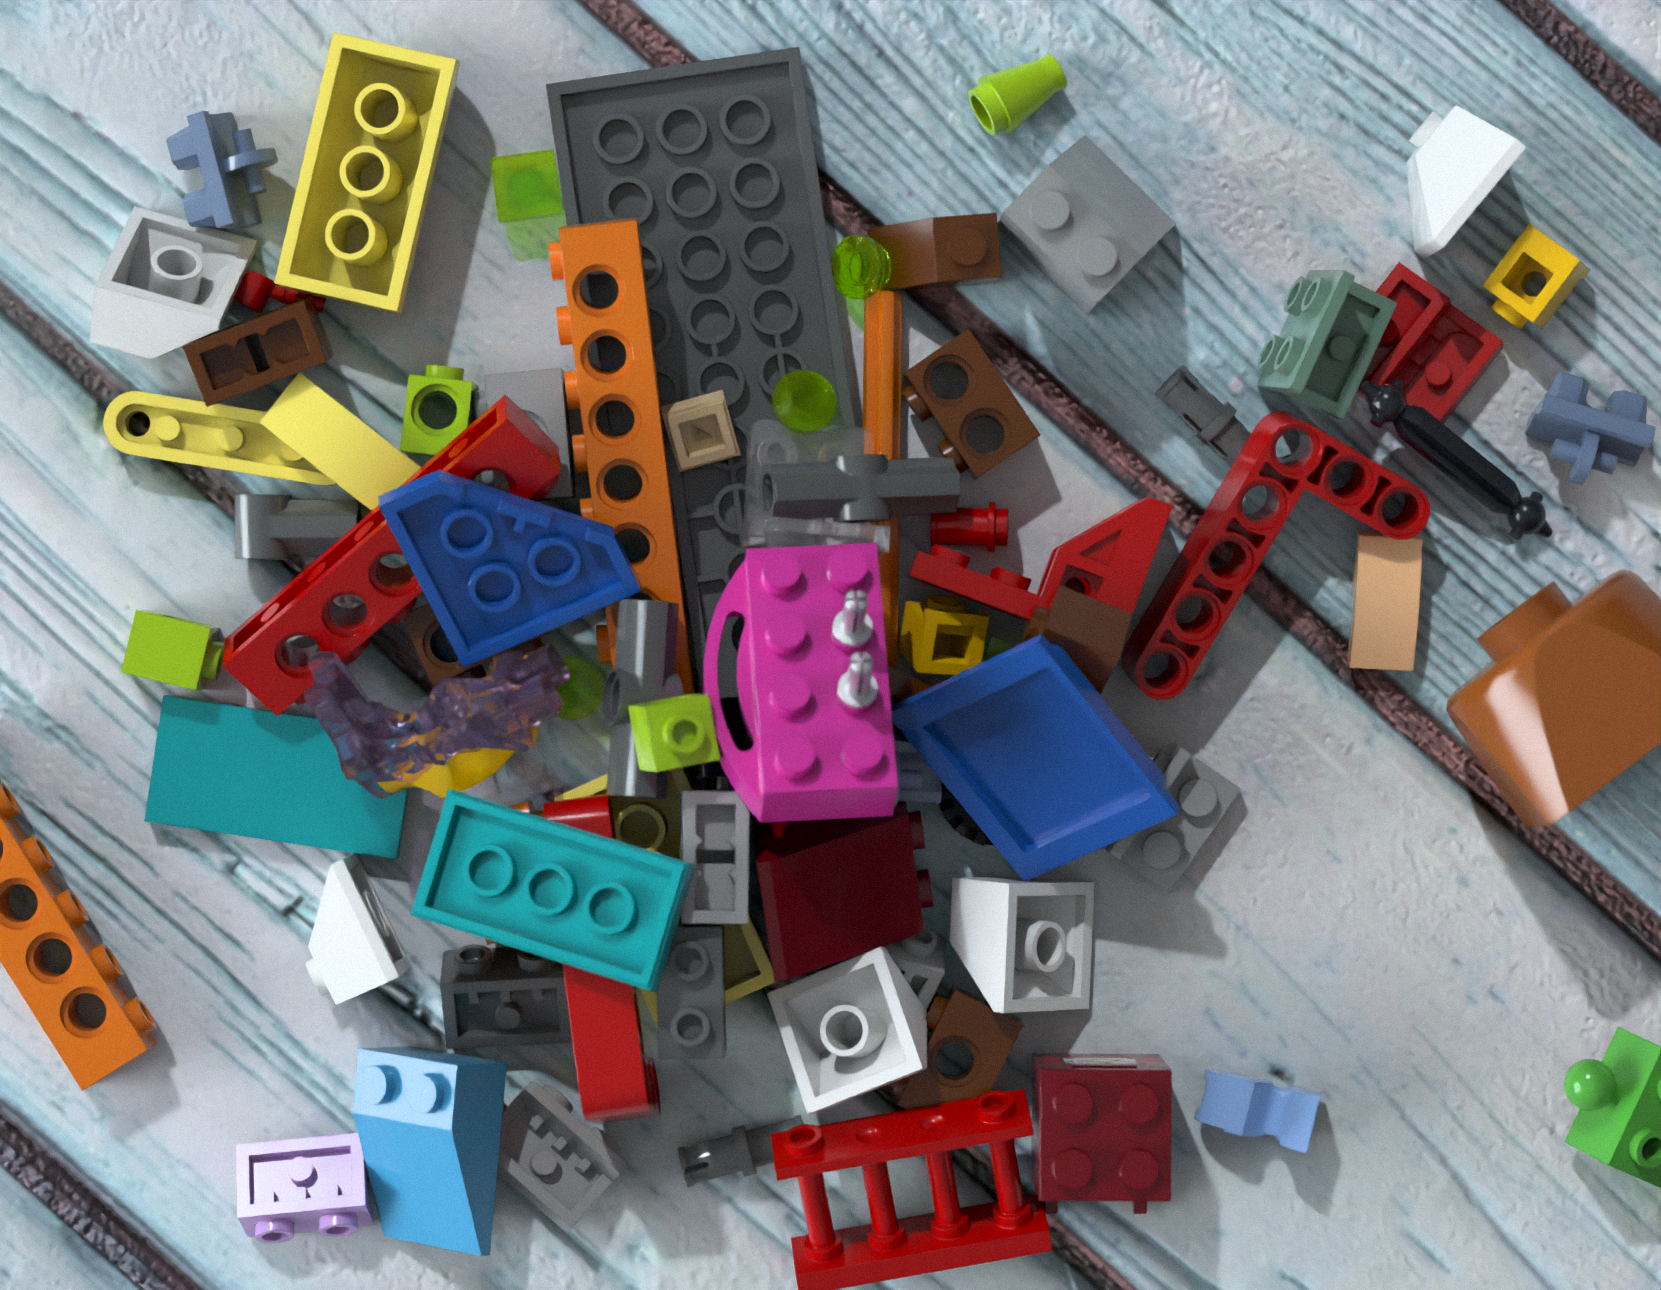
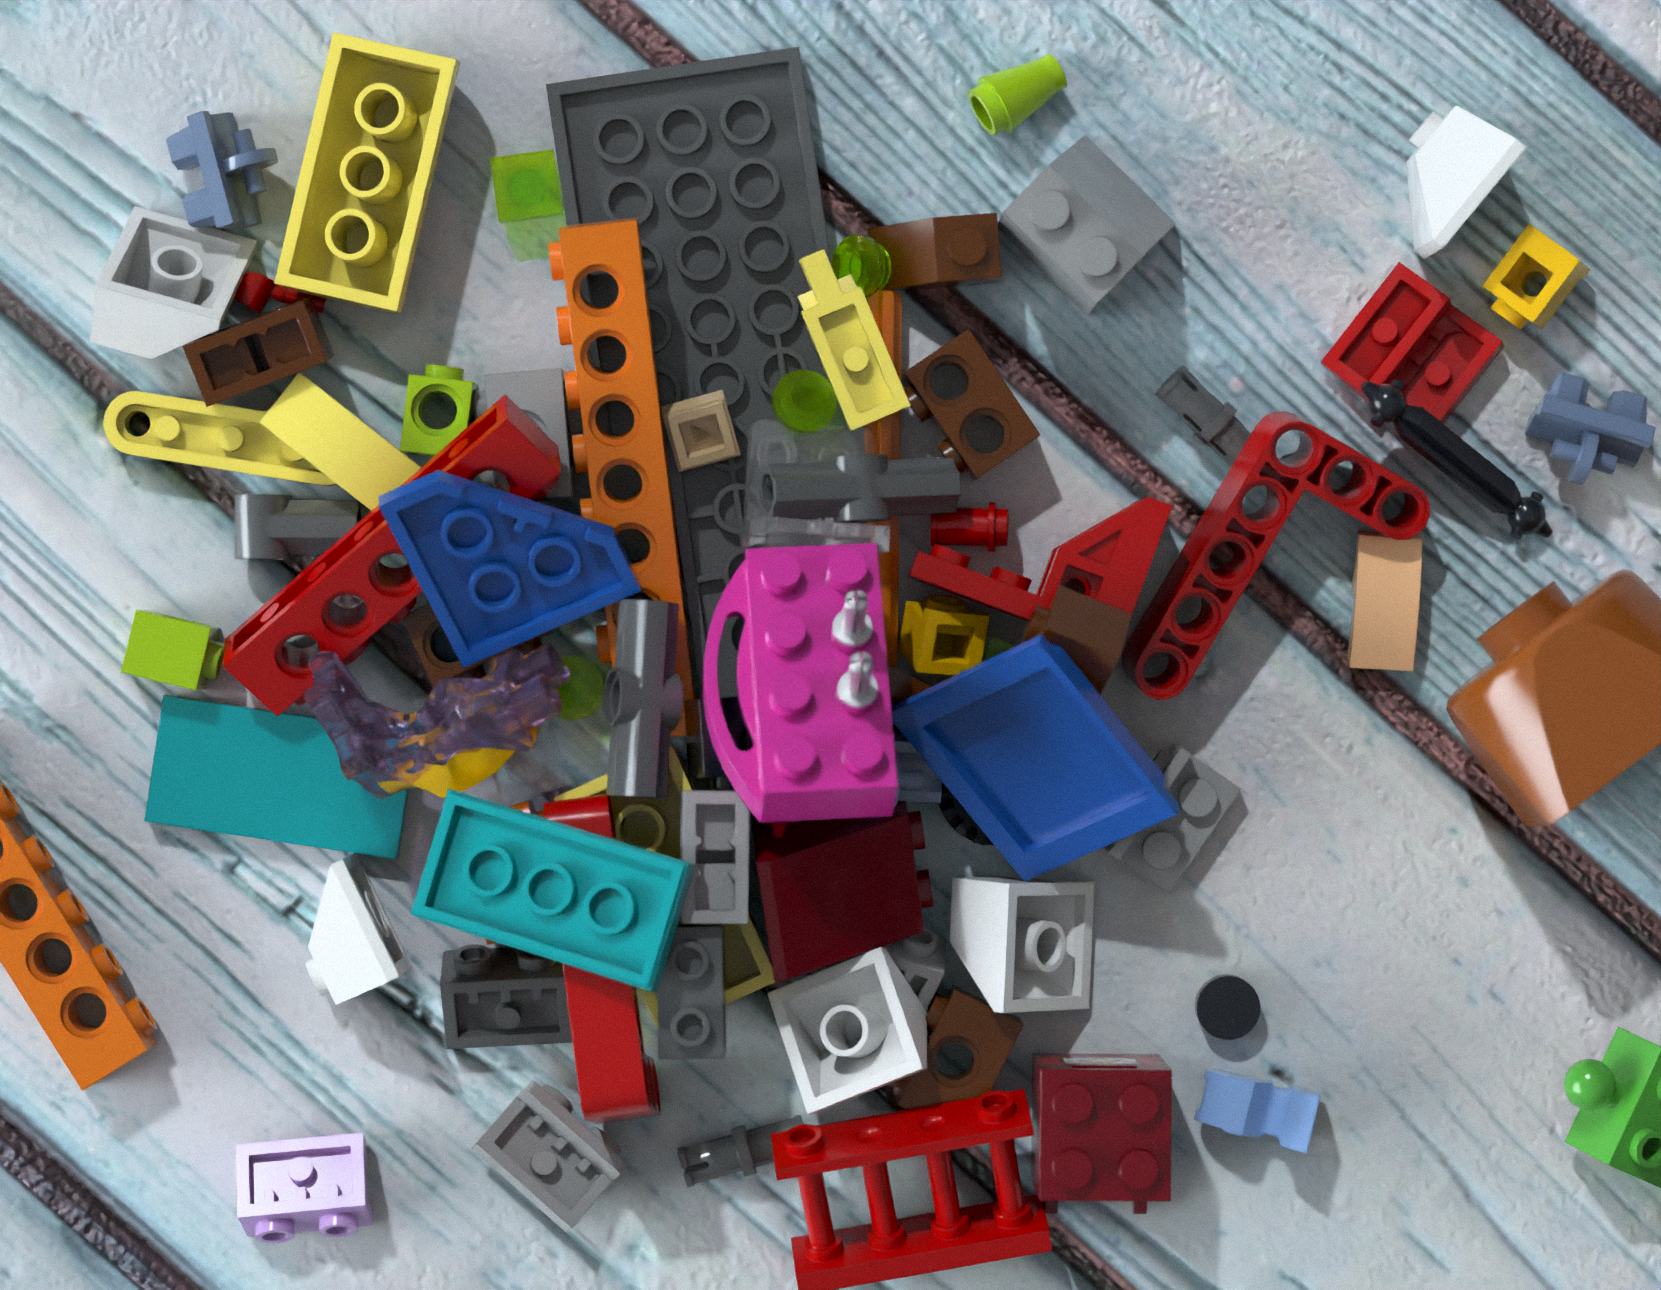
dark azure slope [353,1046,507,1256] -> none
lime brick [628,693,720,772] -> none
sand green bracket [1257,270,1397,420] -> none
none -> light yellow hinge [797,249,911,431]
none -> black tile [1195,974,1260,1040]

